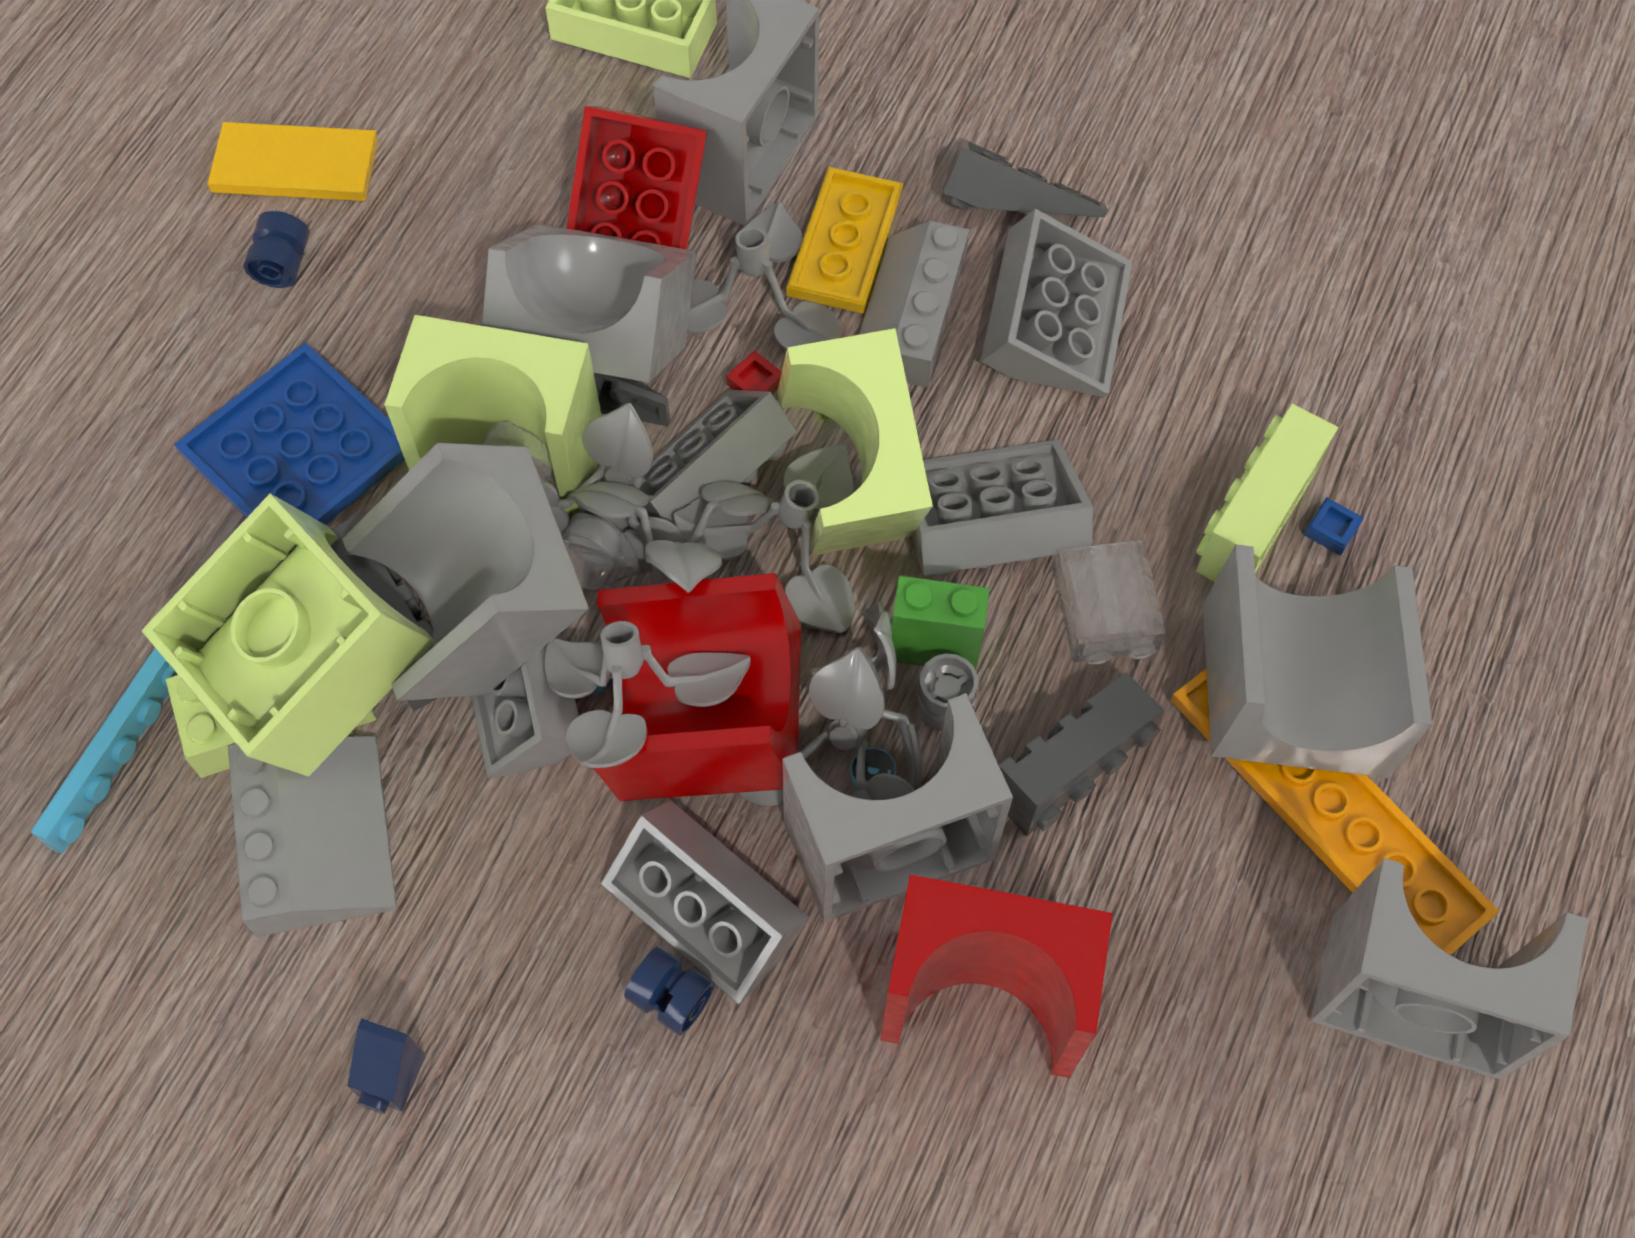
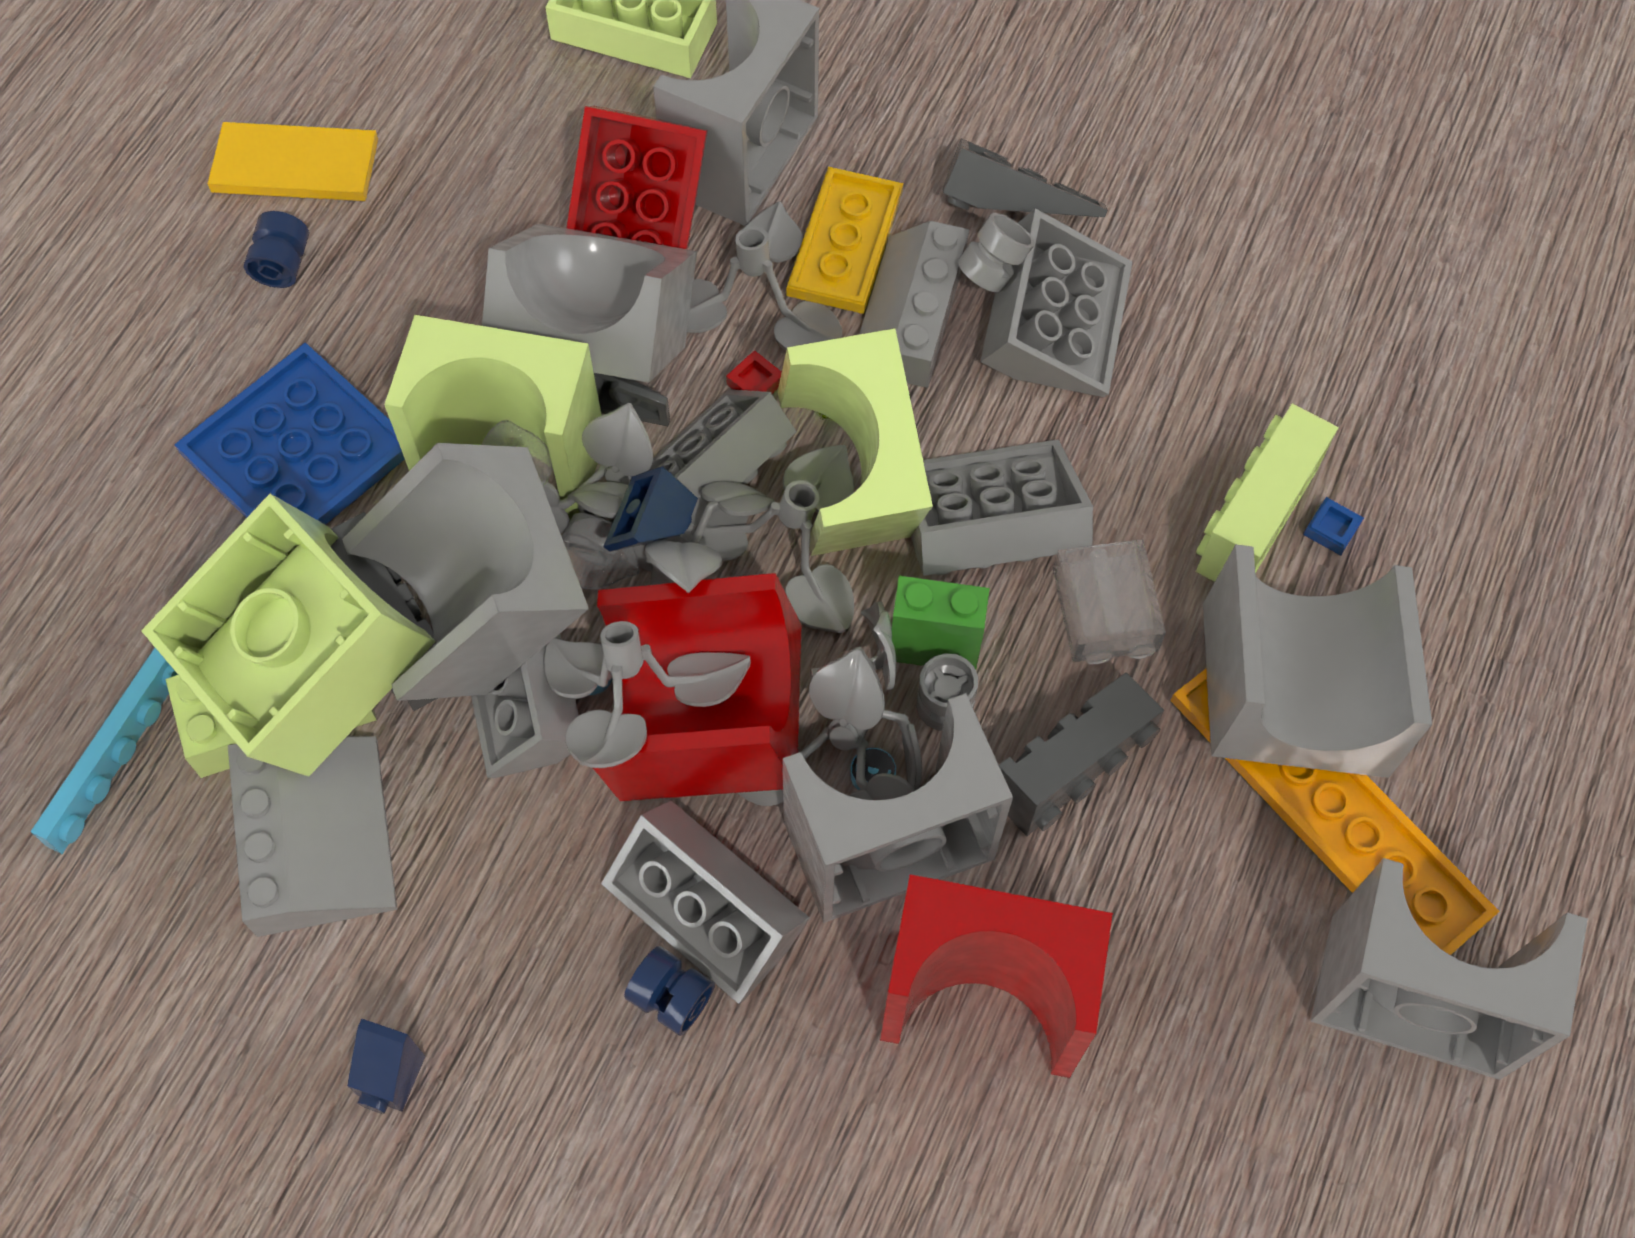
none -> dark blue slope [603,466,698,552]
none -> light grey wheel [958,213,1034,293]

